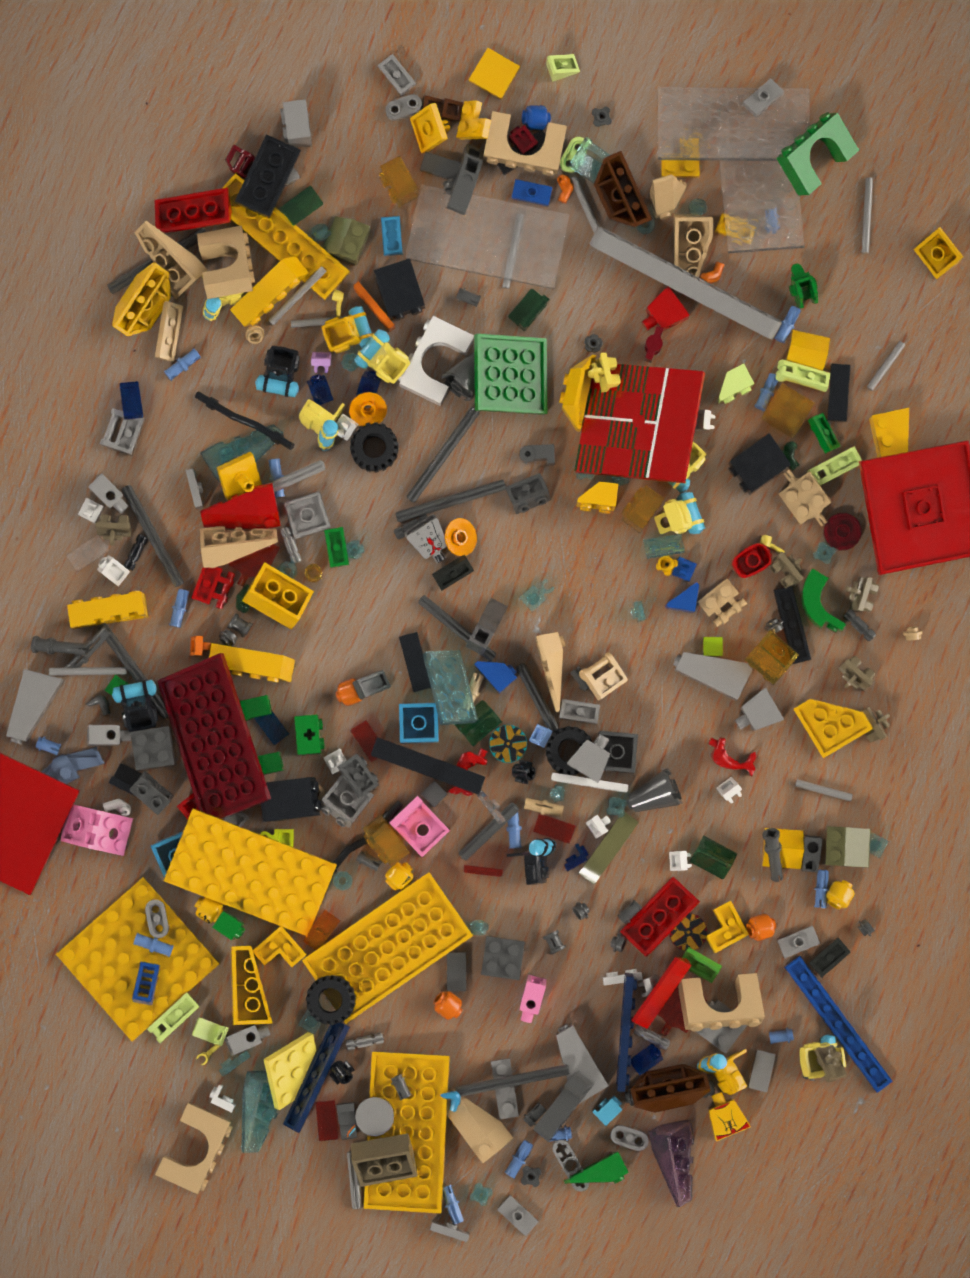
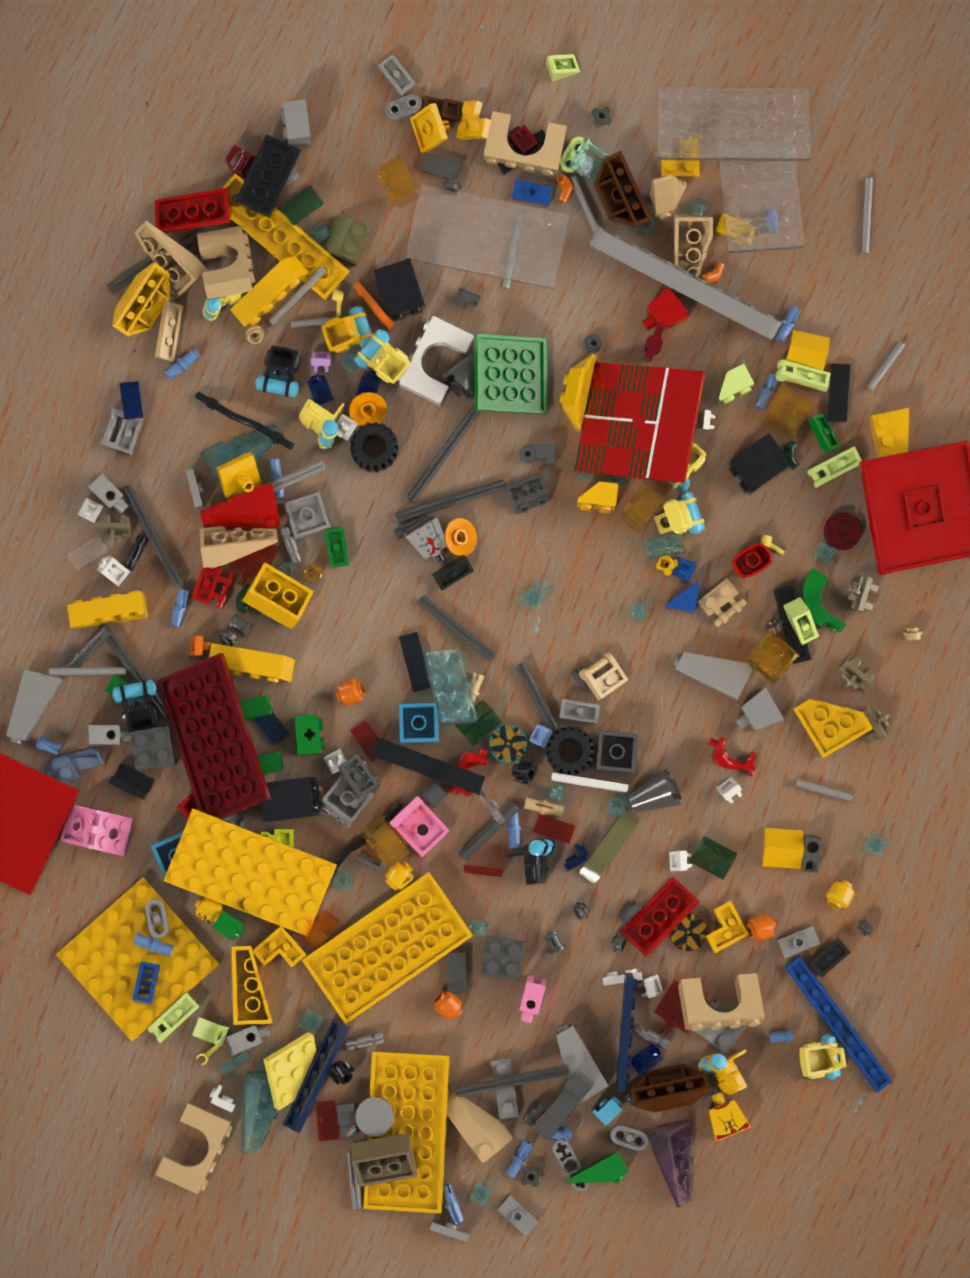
dark grey pin [31,636,90,656] -> none
dark grey animal [86,695,110,716] -> none
white arm [103,799,131,816] -> none
dark grey bracket [130,771,173,815] -> none
black tyre [306,975,356,1025] -> none
clear light blue plate [346,540,364,559] -> none
dark grey tile [352,670,391,700] -> none
dark azure plate [381,216,403,256] -> none
dark grey pin [391,1074,412,1100] -> none
dark azure animal [440,1091,461,1112] -> none
dark grey slope [447,144,484,215] -> none
flat silver slope [465,598,508,655] -> none
yellow tile [469,48,520,100] -> none
blue slope [474,661,517,694] -> none
clear green panel [508,289,550,331] -> none
blue head [522,105,551,130] -> none
tan wedge [535,632,565,713] -> none
light grey torso [567,734,610,783] -> none
white tile [586,815,611,839] -> none
light yellow hips [588,353,621,392] -> none
red slope [631,957,692,1029] -> none
bright green plate [682,947,722,983] -> none
lime tile [703,637,723,657] -> none
light grey plate [743,78,784,118] -> none
light grey tile [748,1050,776,1092] -> none
dark grey pin [762,828,783,882] -> none
dark tan hips [769,552,804,588] -> none
arch [776,112,859,196] -> none
tan plate [779,469,832,527] -> none
green hinge [789,264,818,309] -> none
medium blue axle [814,869,829,908] -> none
dark tan hips [815,1045,847,1082] -> none
slope [825,826,871,868] -> none
dark grey axle [843,609,876,641] -> none
yellow slope [913,227,963,279] -> none
none -> yellowish green slope [783,597,819,645]

